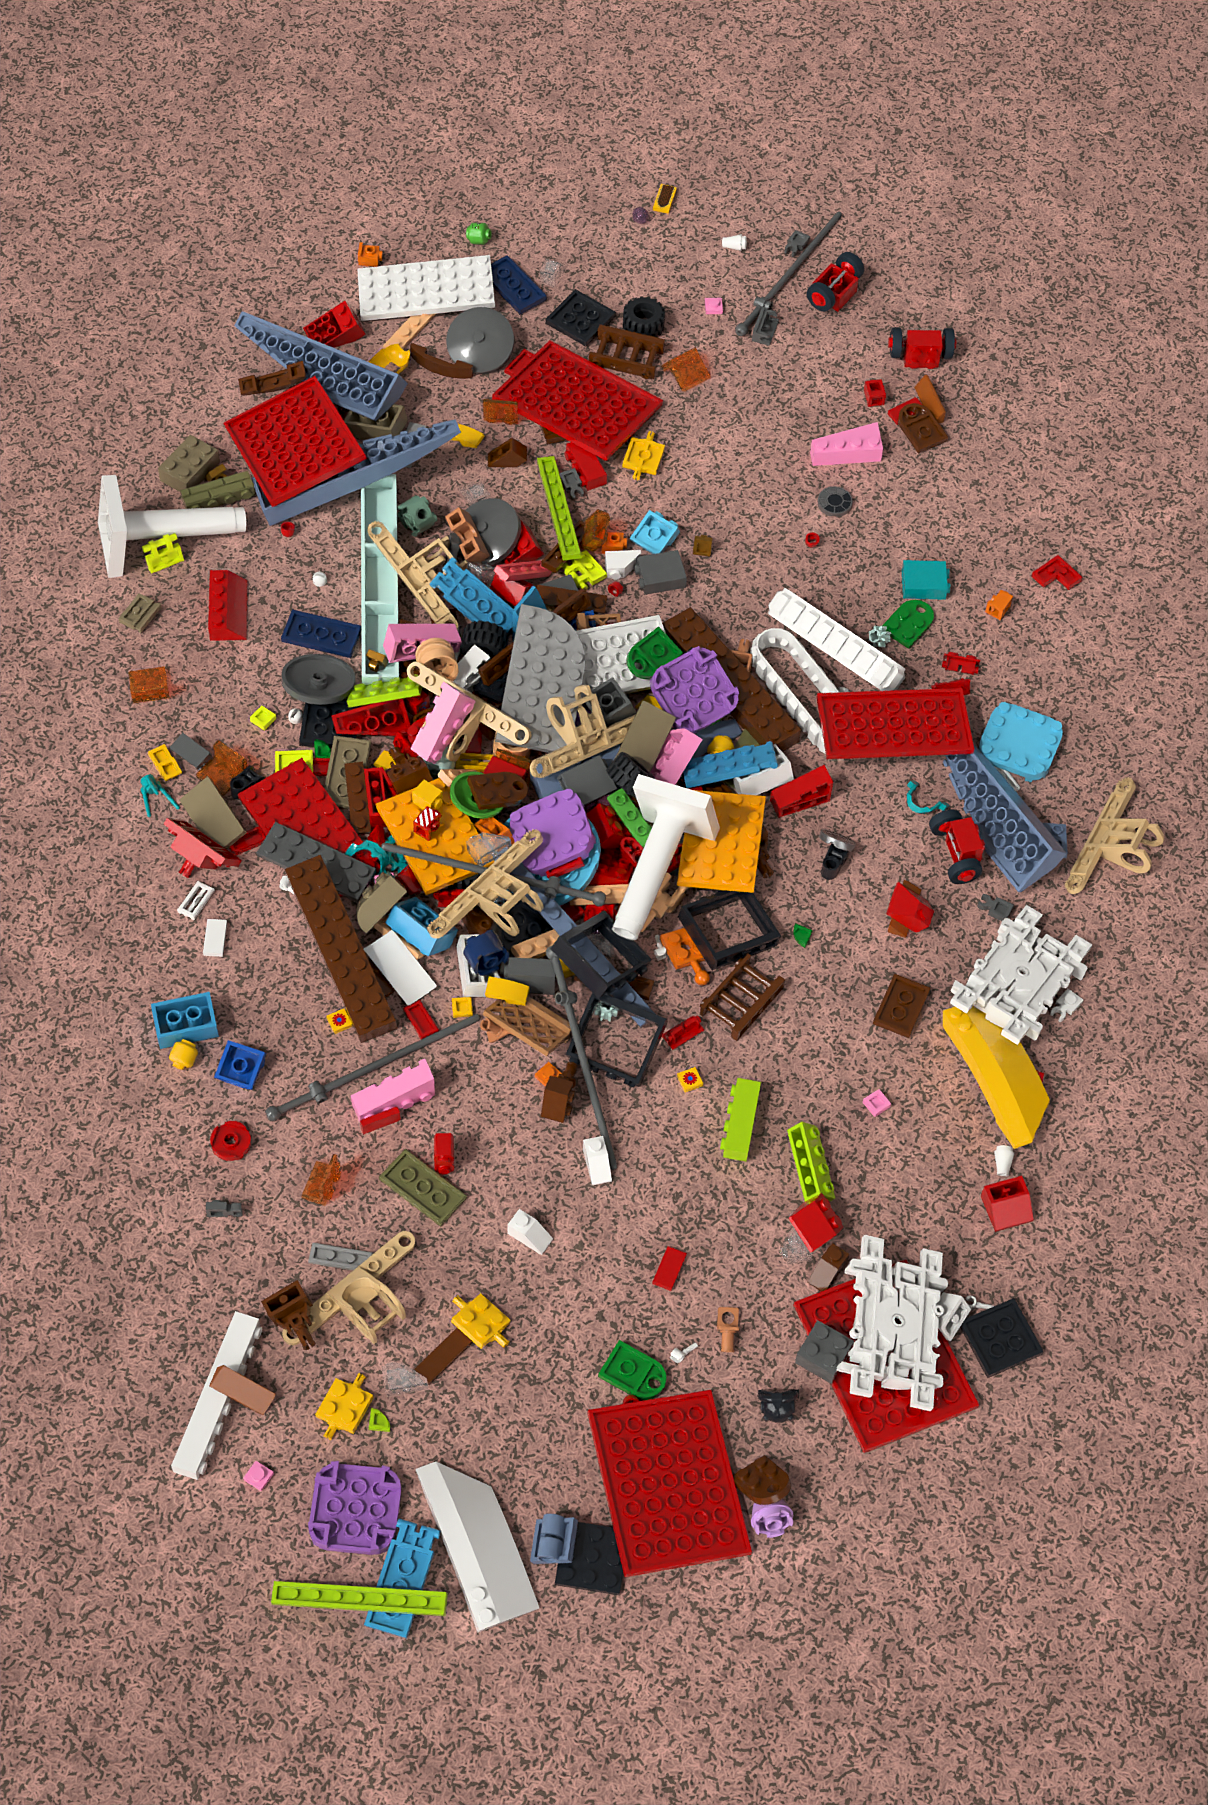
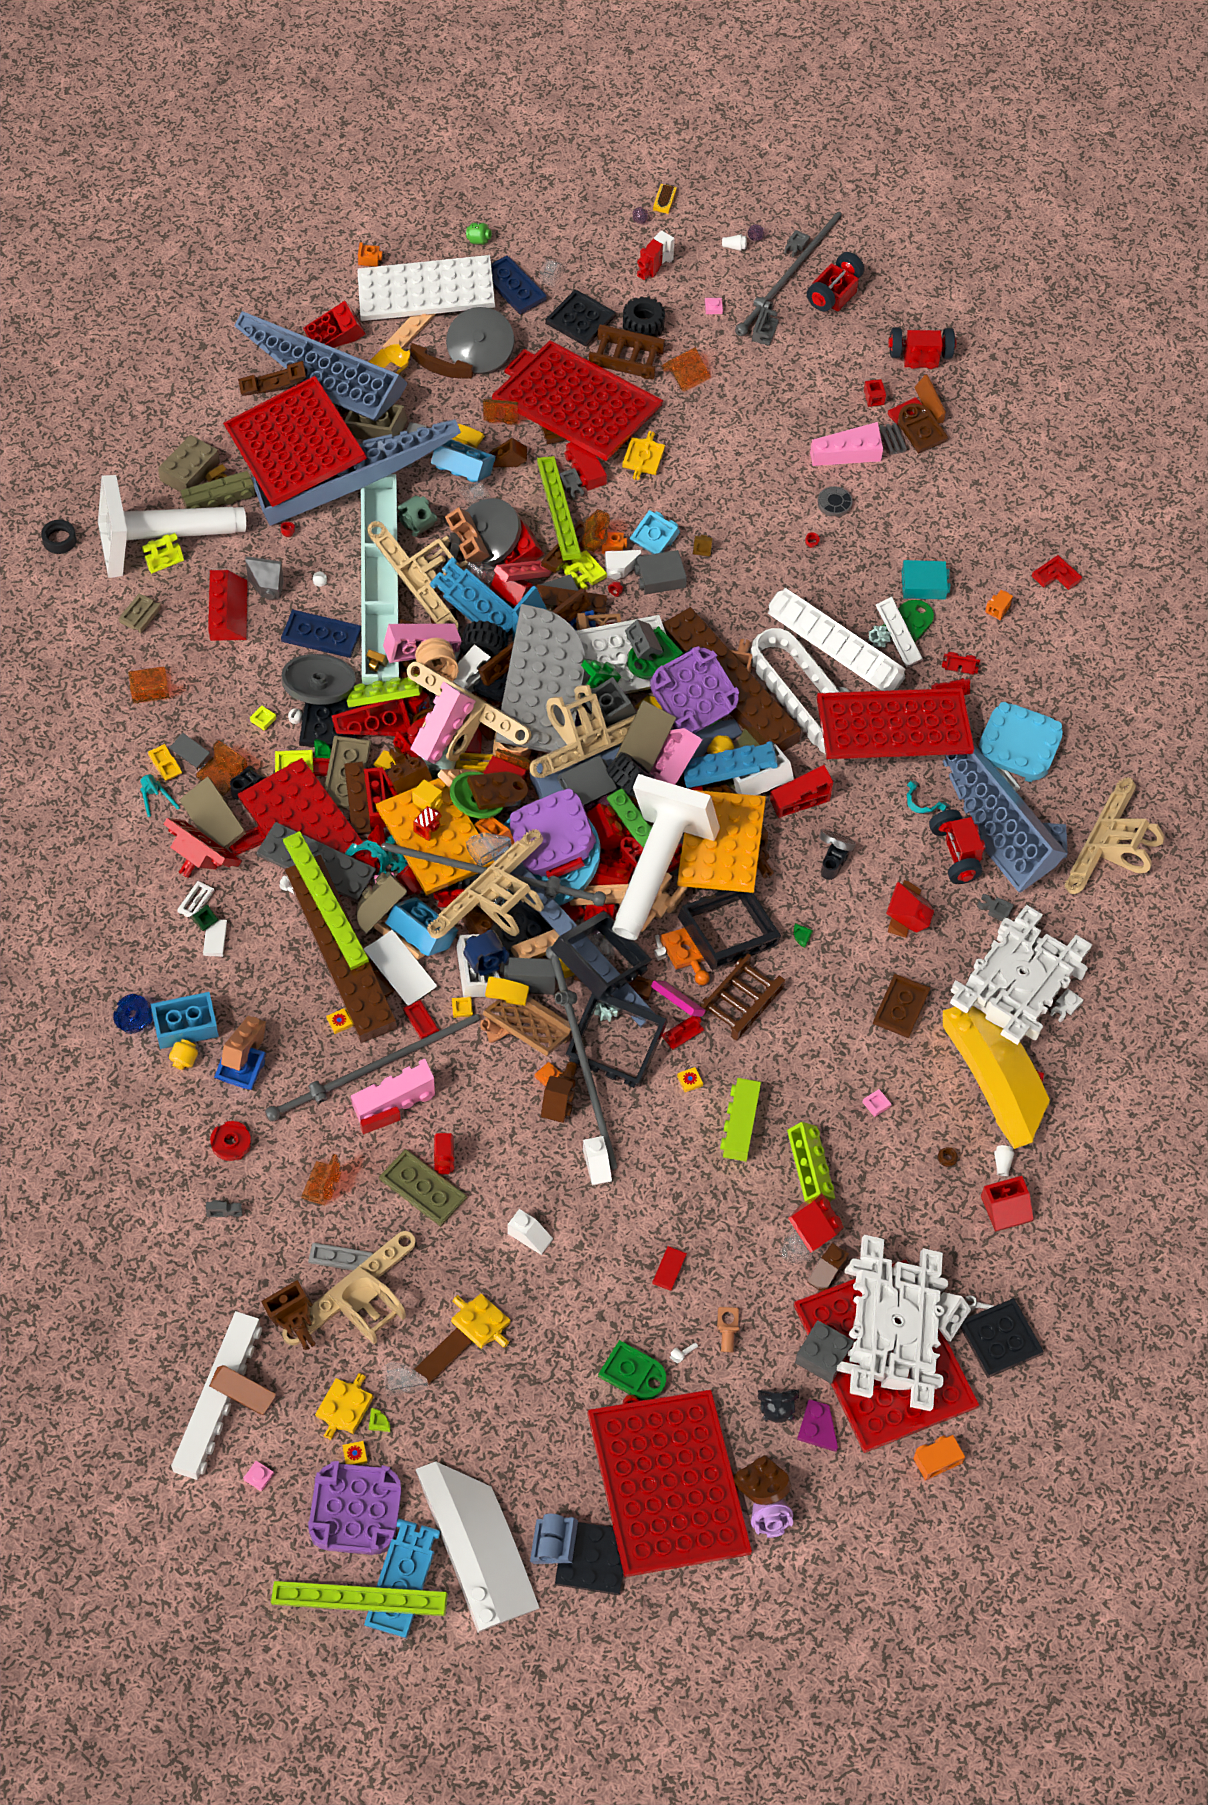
none -> black tyre [41,519,77,554]
none -> clear blue plate [113,994,153,1034]
none -> dark green slope [189,904,219,931]
none -> nougat arch [221,1016,266,1071]
none -> flat silver slope [245,556,284,600]
none -> lime plate [282,831,369,970]
none -> yellow tile [342,1441,367,1465]
none -> dark azure brick [431,439,496,482]
none -> green bracket [581,660,622,689]
none -> white hand [602,654,628,668]
none -> dark grey hinge [625,619,663,661]
none -> red hips [637,231,674,280]
none -> dark pink tile [651,980,706,1017]
none -> clear purple plate [748,224,765,241]
none -> magenta wing [797,1399,838,1452]
none -> white tile [876,597,923,668]
none -> flat silver tile [879,423,907,455]
none -> orange brick [913,1435,965,1481]
none -> reddish brown plate [937,1147,958,1167]

